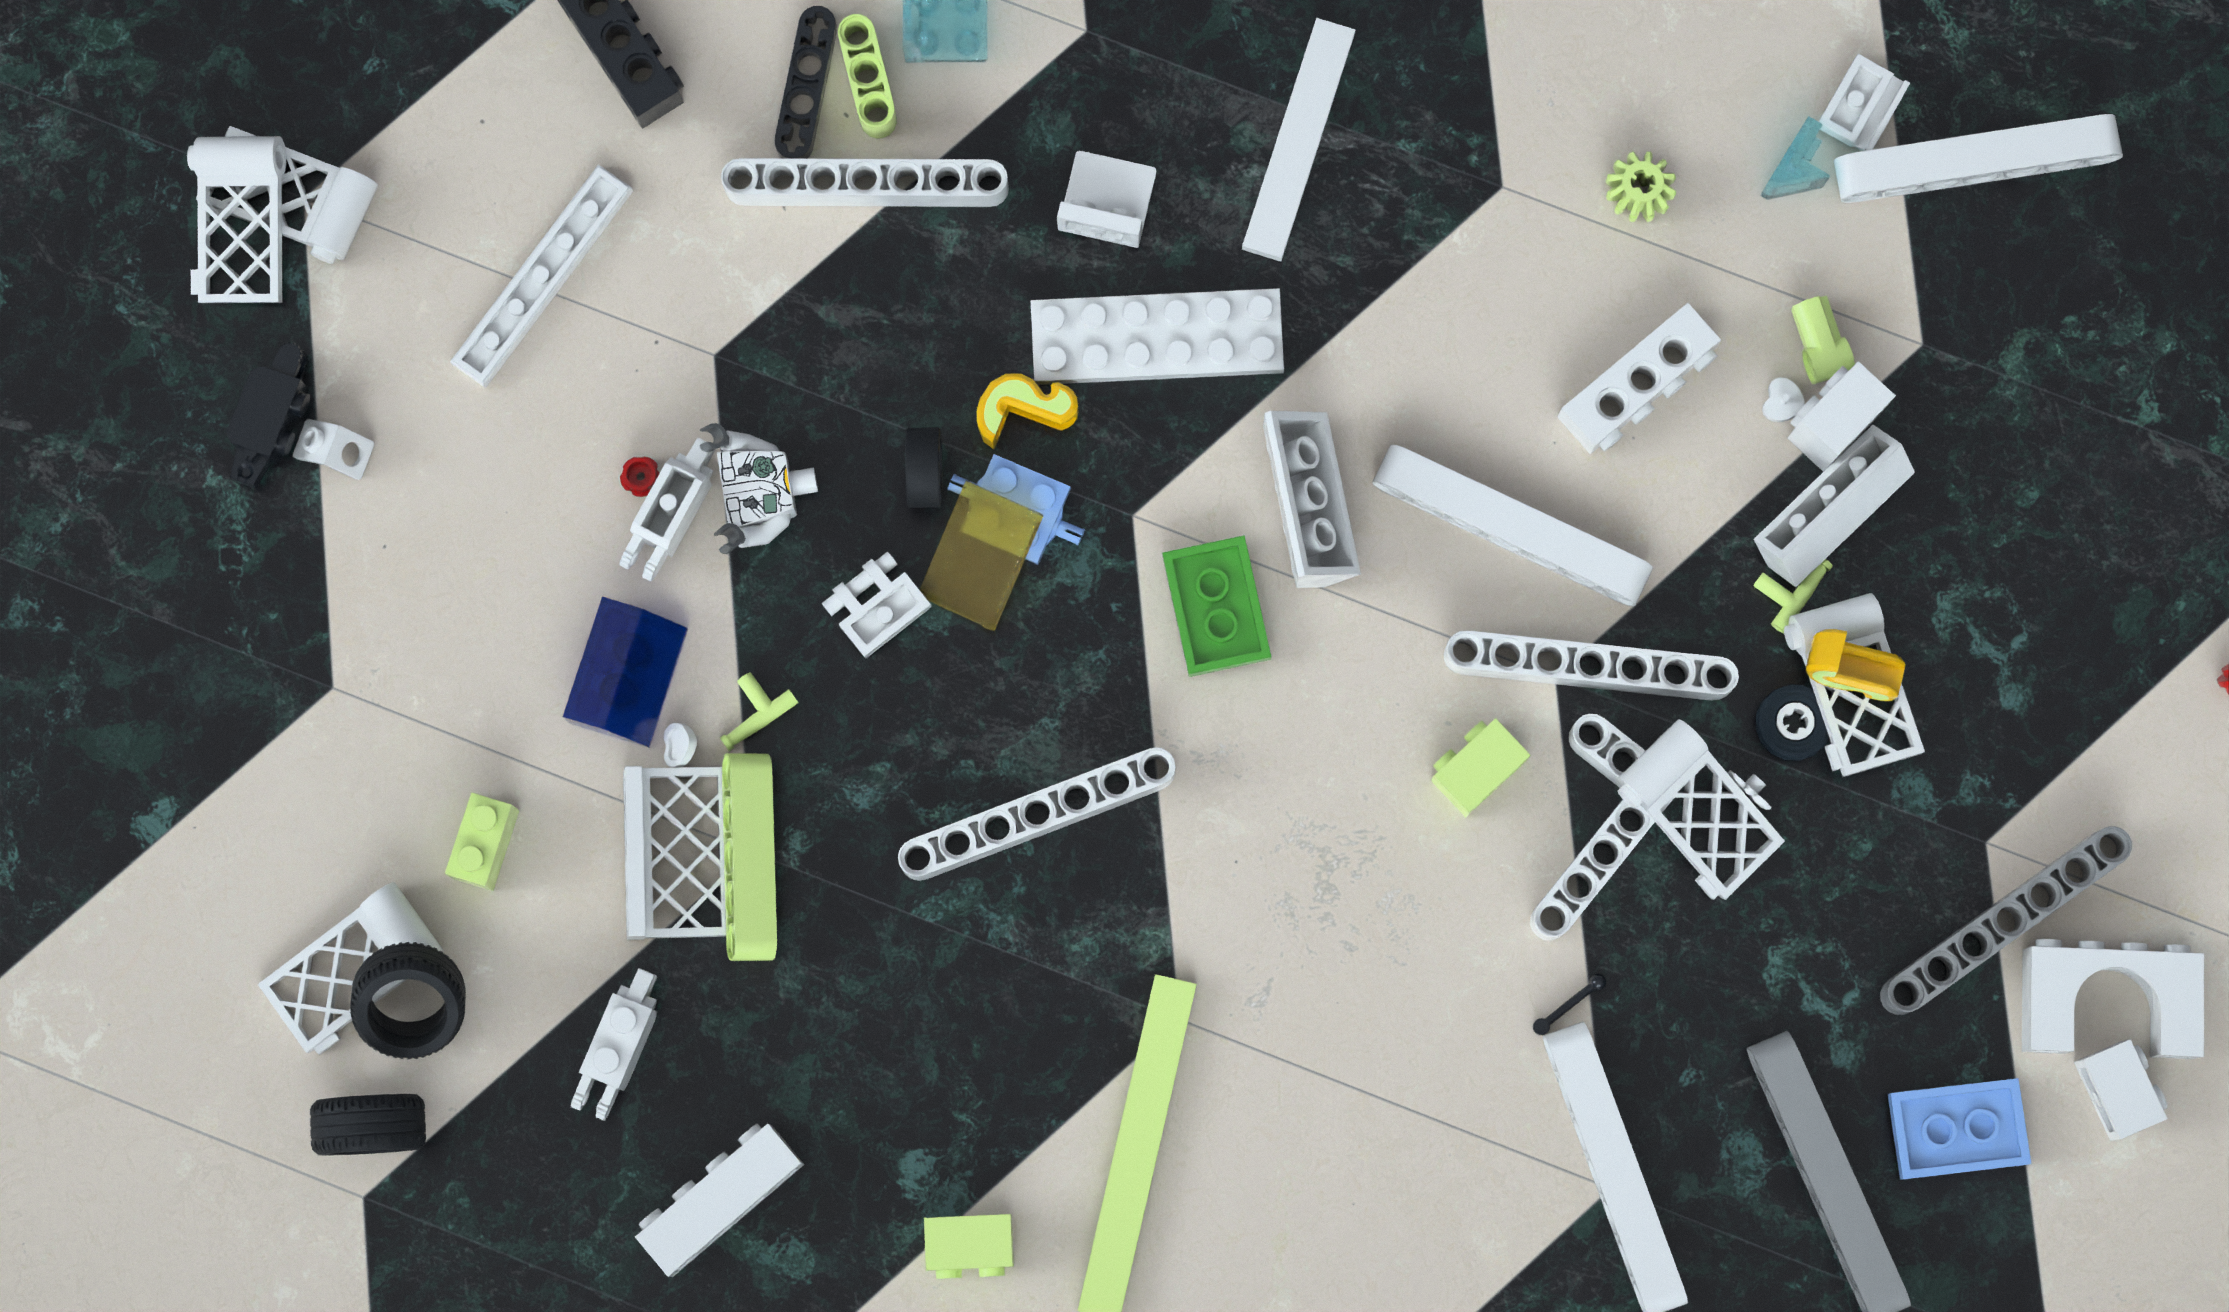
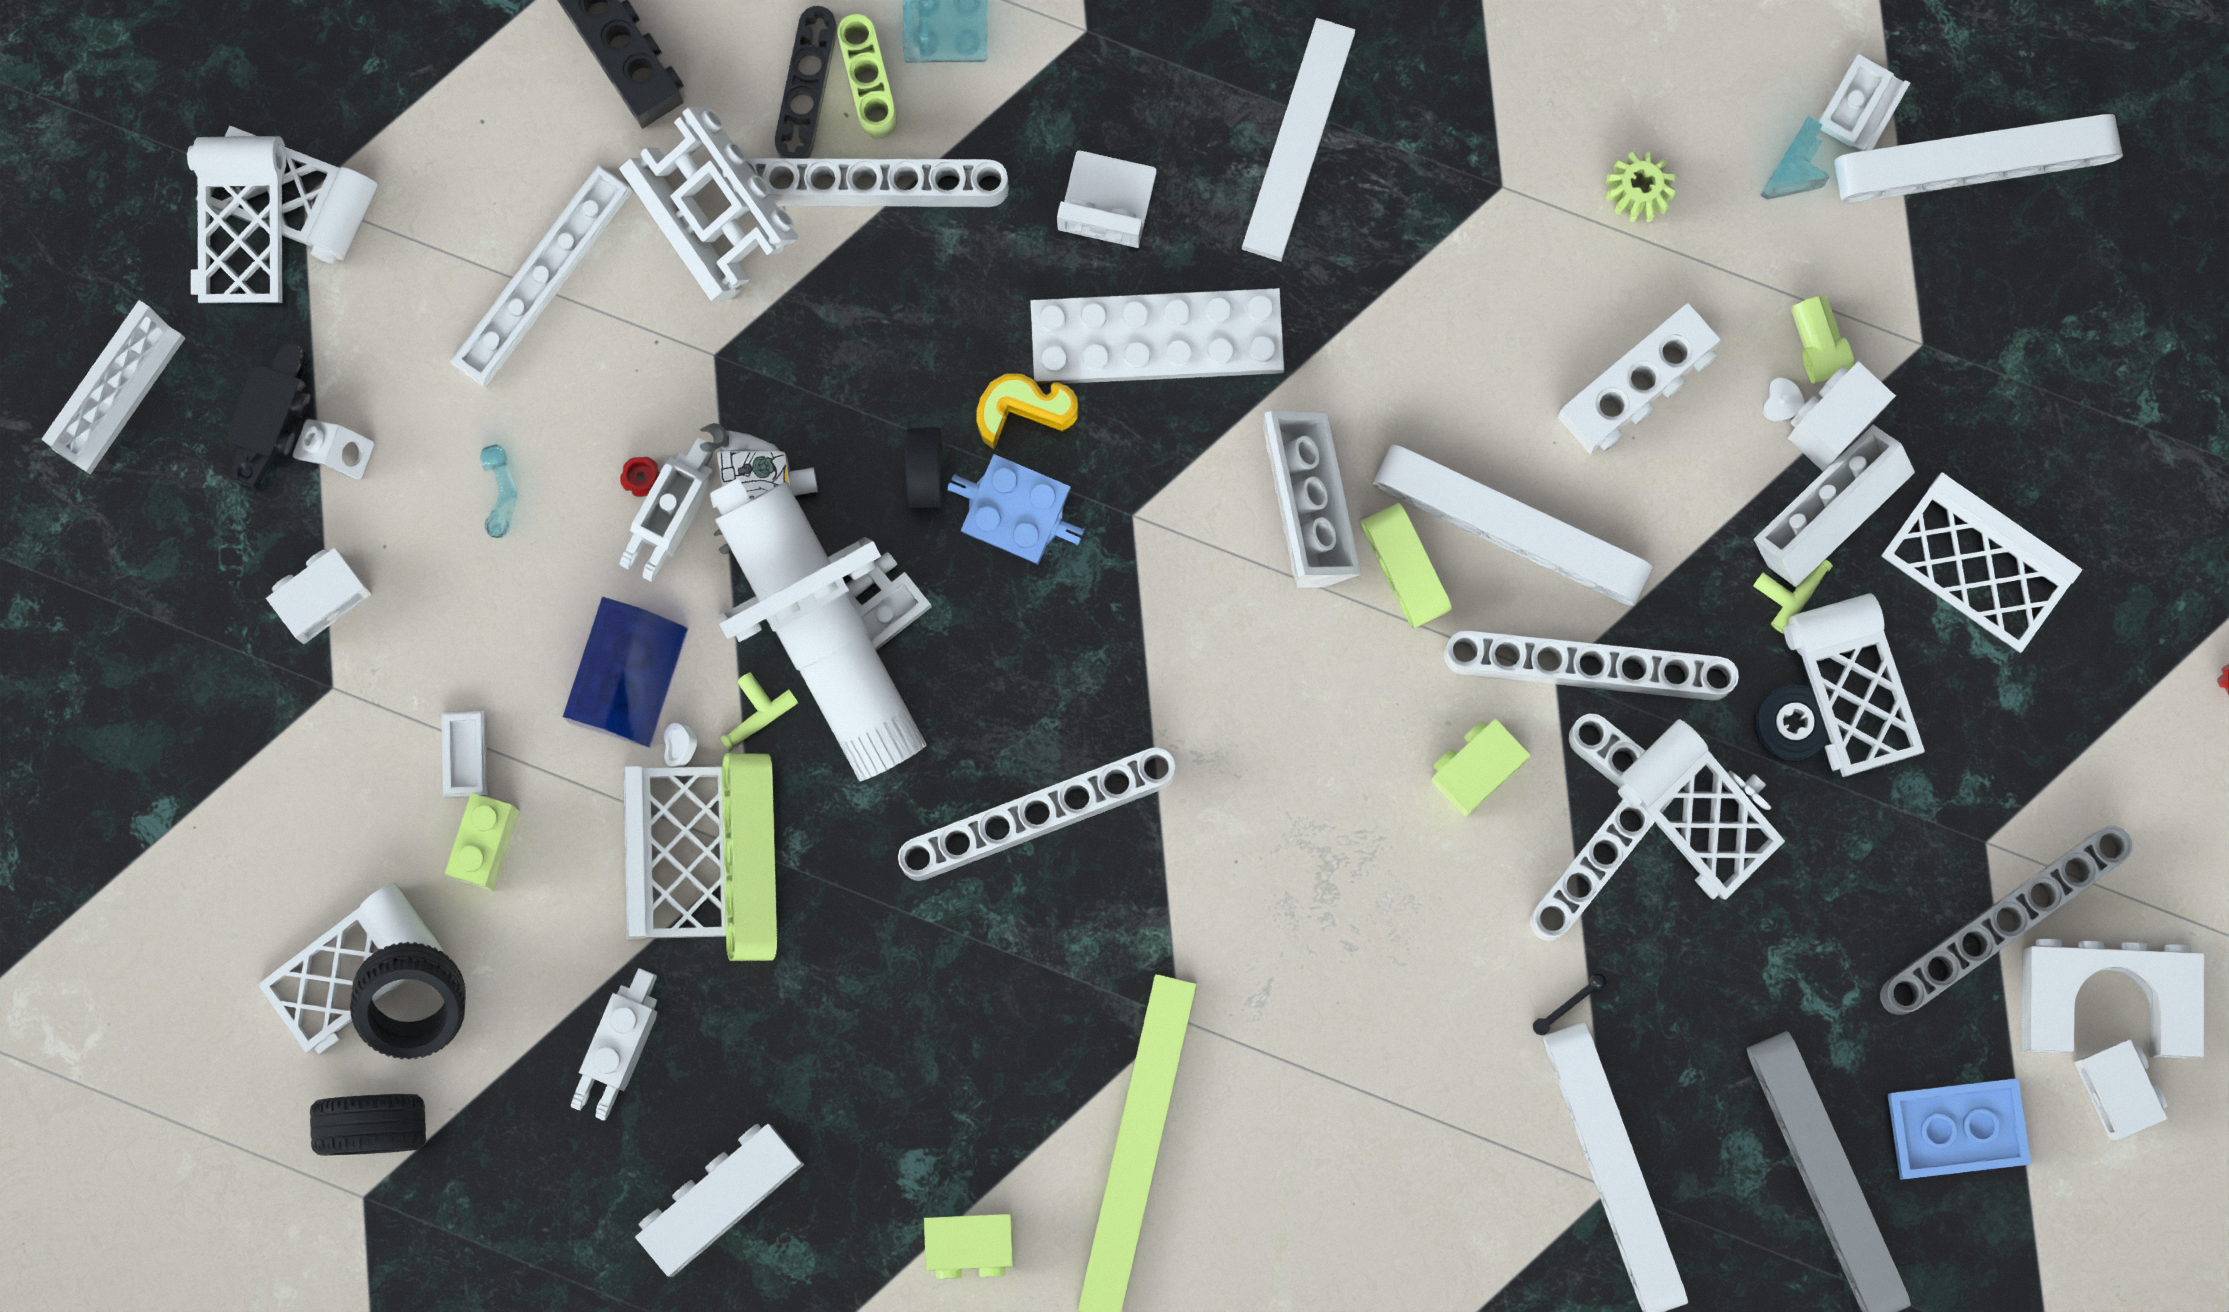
clear yellow piece [920,480,1043,631] -> none
bright green plate [1162,535,1271,677] -> none
yellow animal [1806,629,1906,701] -> none
none -> white fence [41,300,185,475]
none -> white brick [266,548,371,644]
none -> white tile [442,711,488,798]
none -> clear light blue piece [480,445,517,538]
none -> white fence [619,106,799,301]
none -> white piece [710,478,927,781]
none -> yellowish green beam [1361,502,1452,629]
none -> white fence [1881,473,2083,653]

